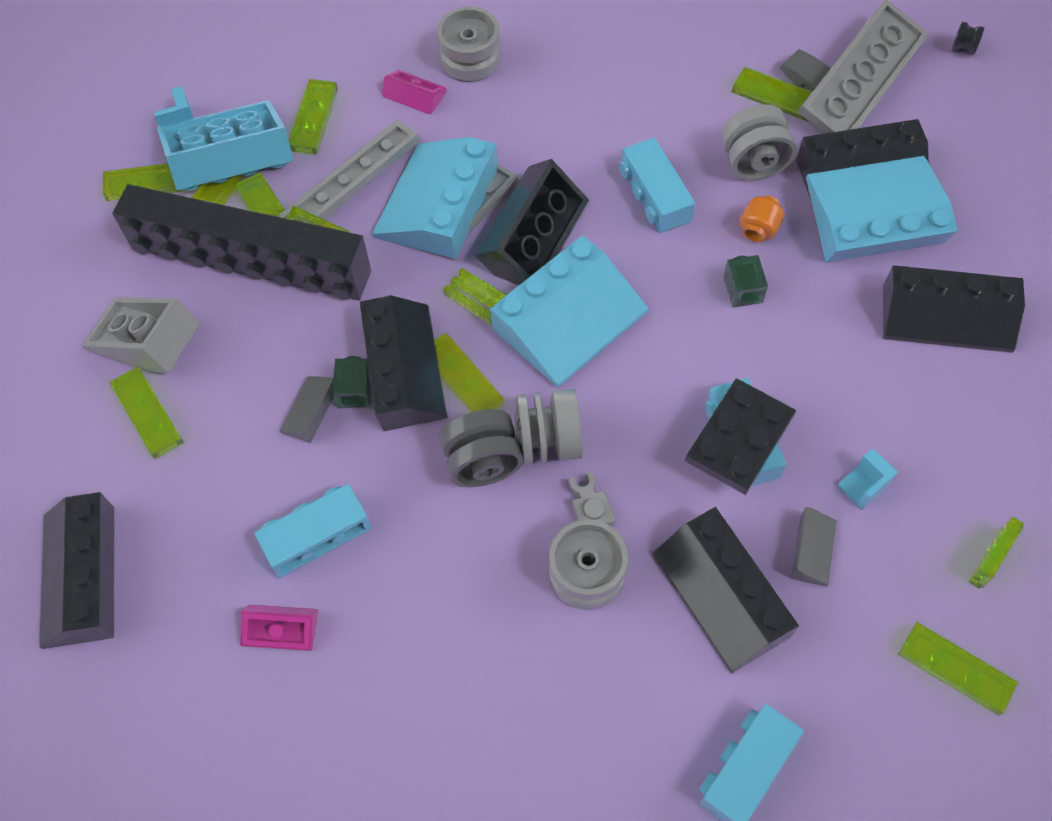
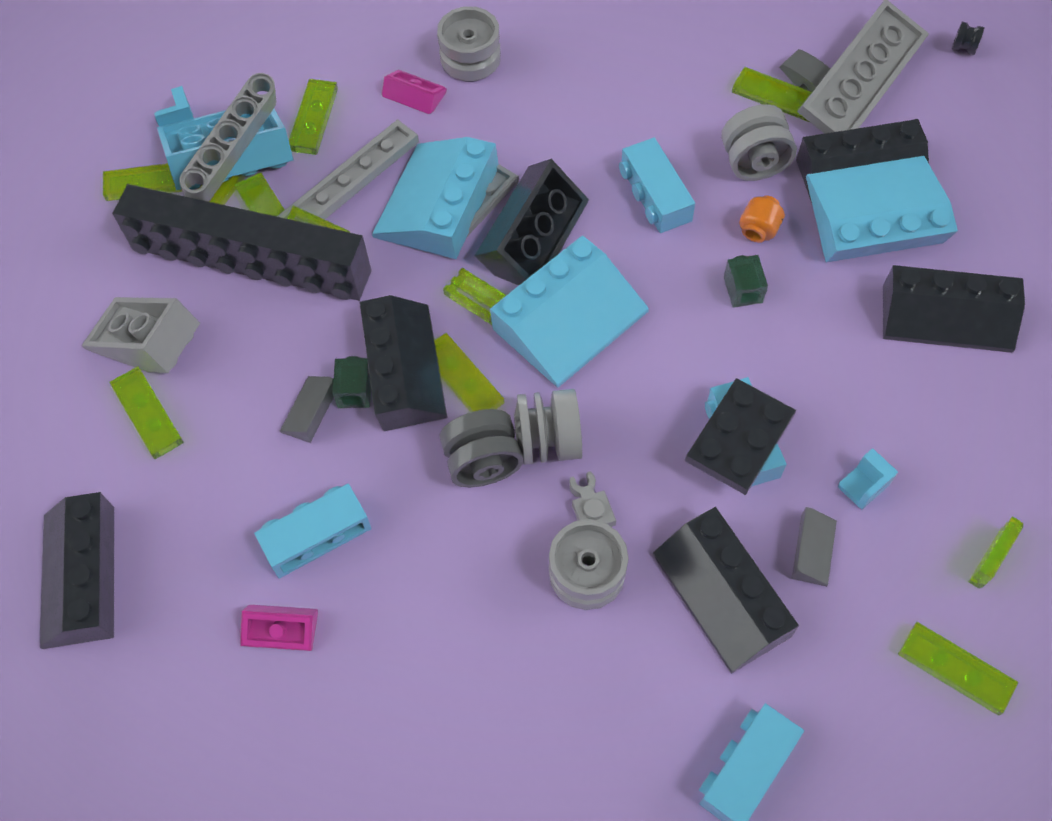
none -> light grey beam [180,73,277,202]

